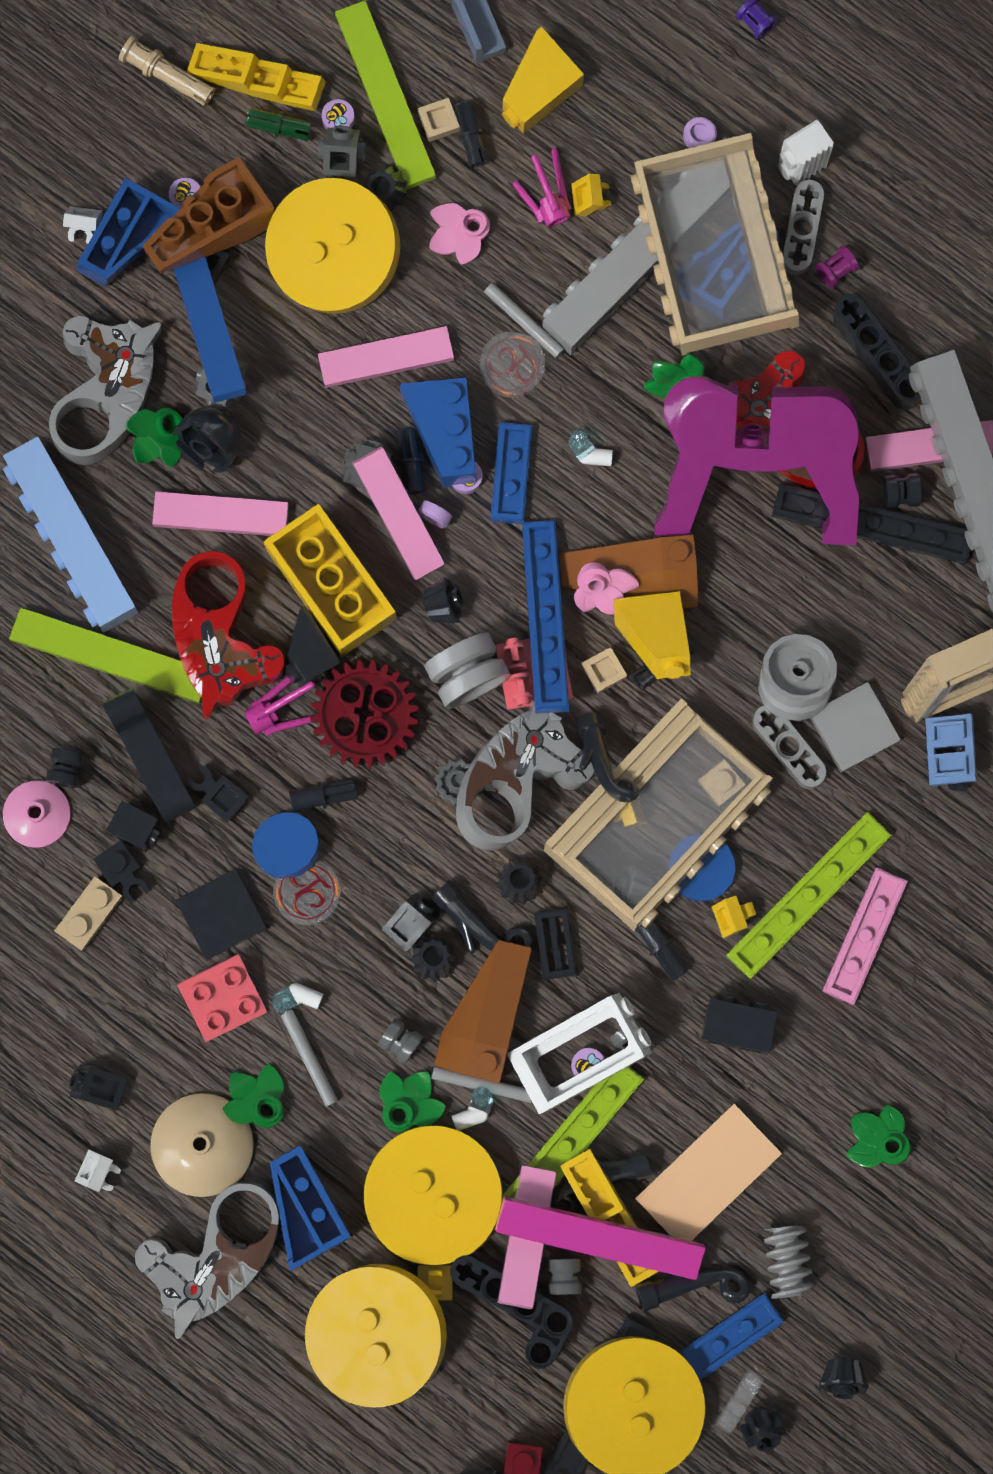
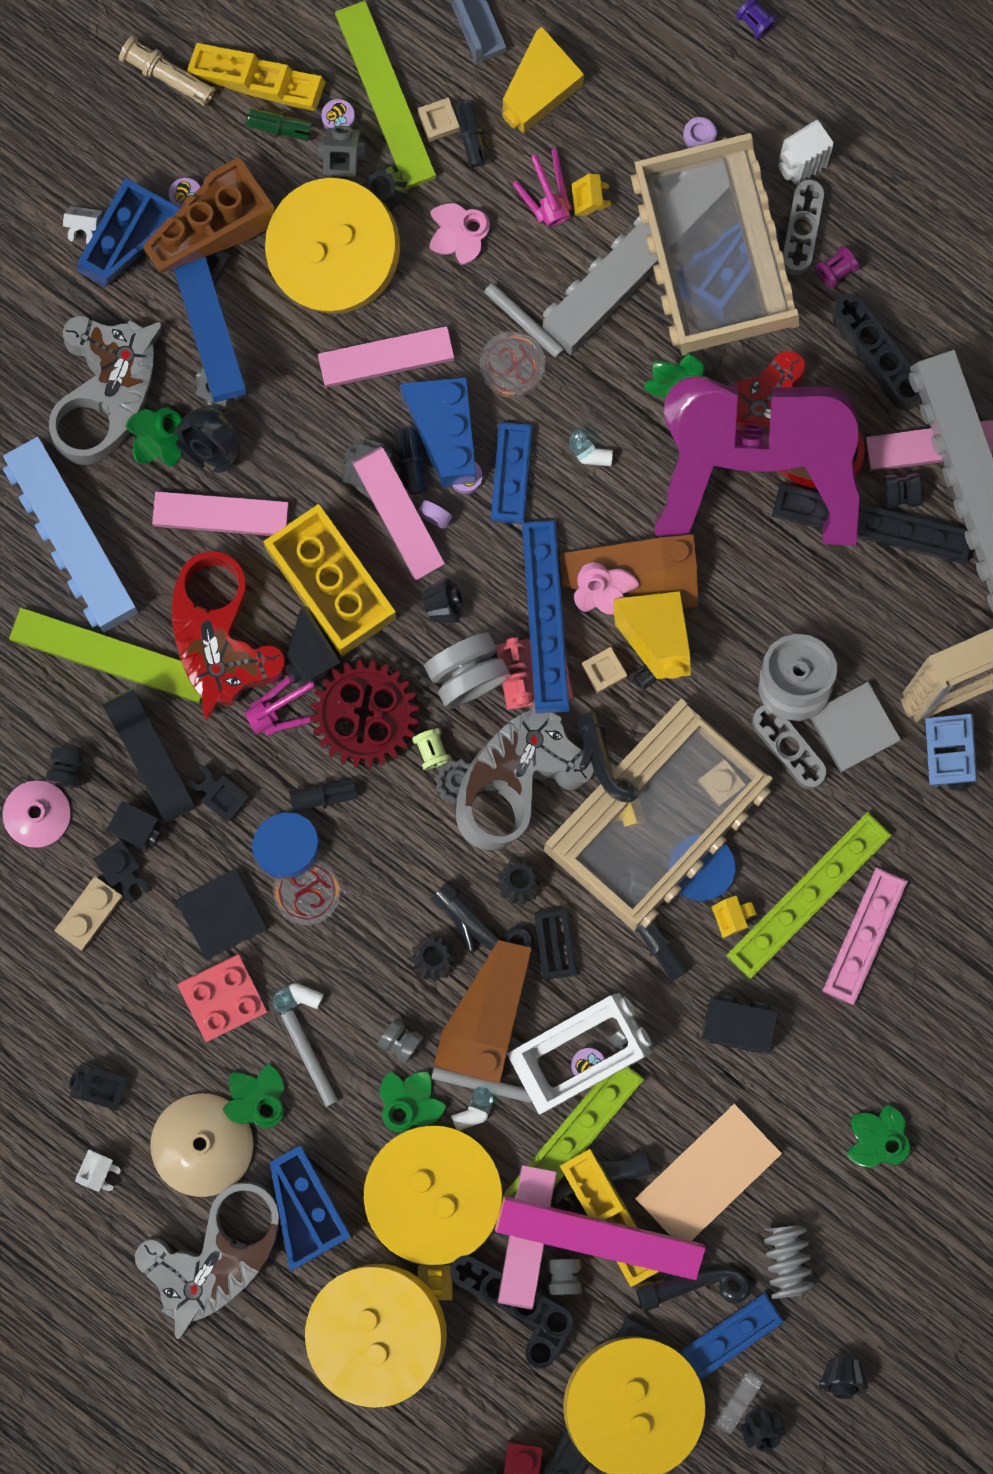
bracket [382,893,440,952] -> none
none -> yellowish green bush [412,728,452,771]

